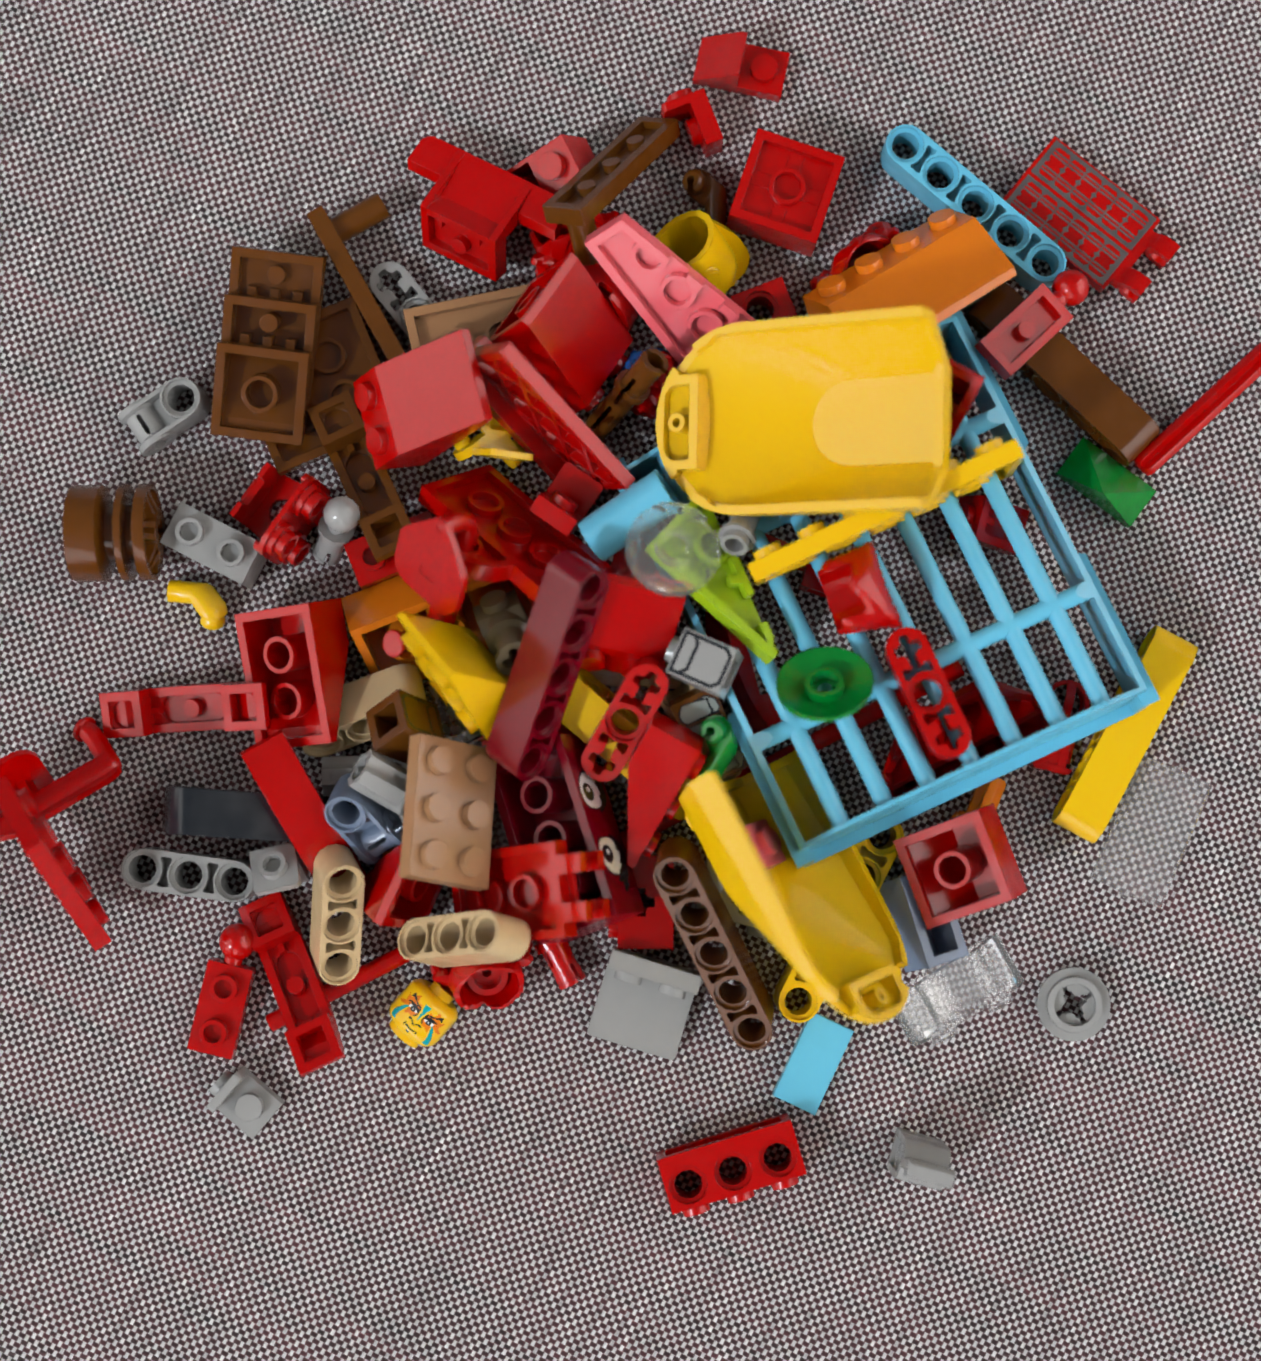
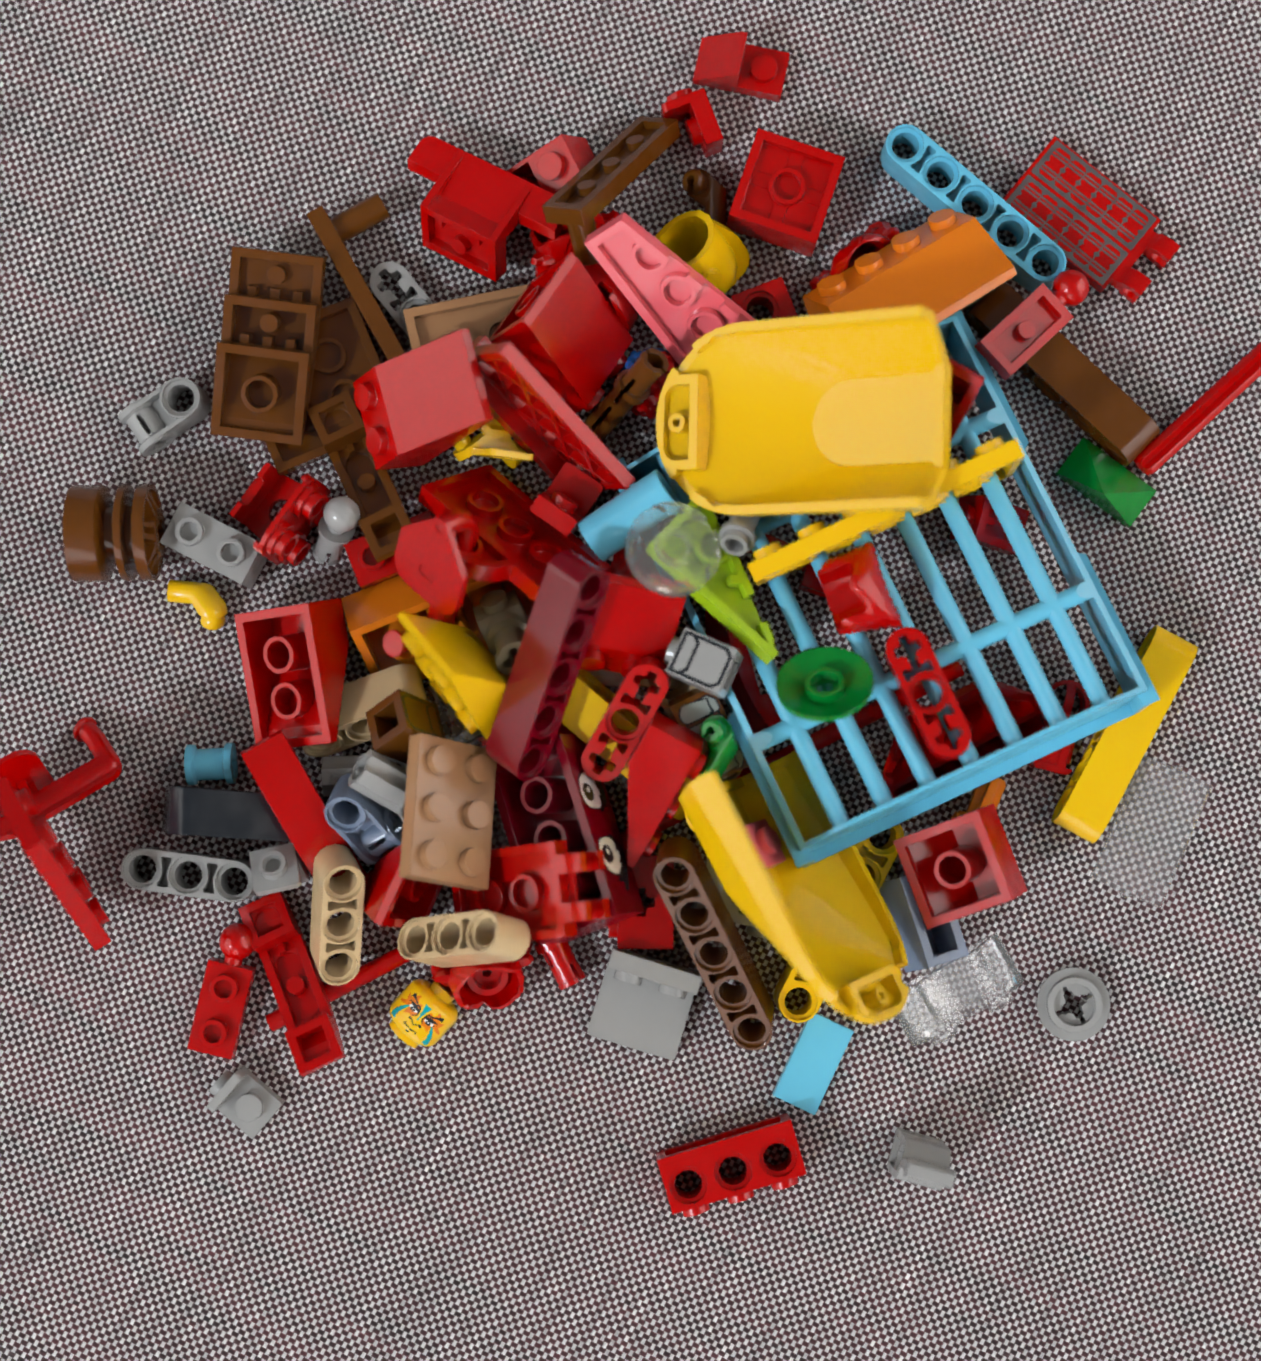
red slope [99,681,271,739] -> none
none -> medium azure bush [184,743,238,785]

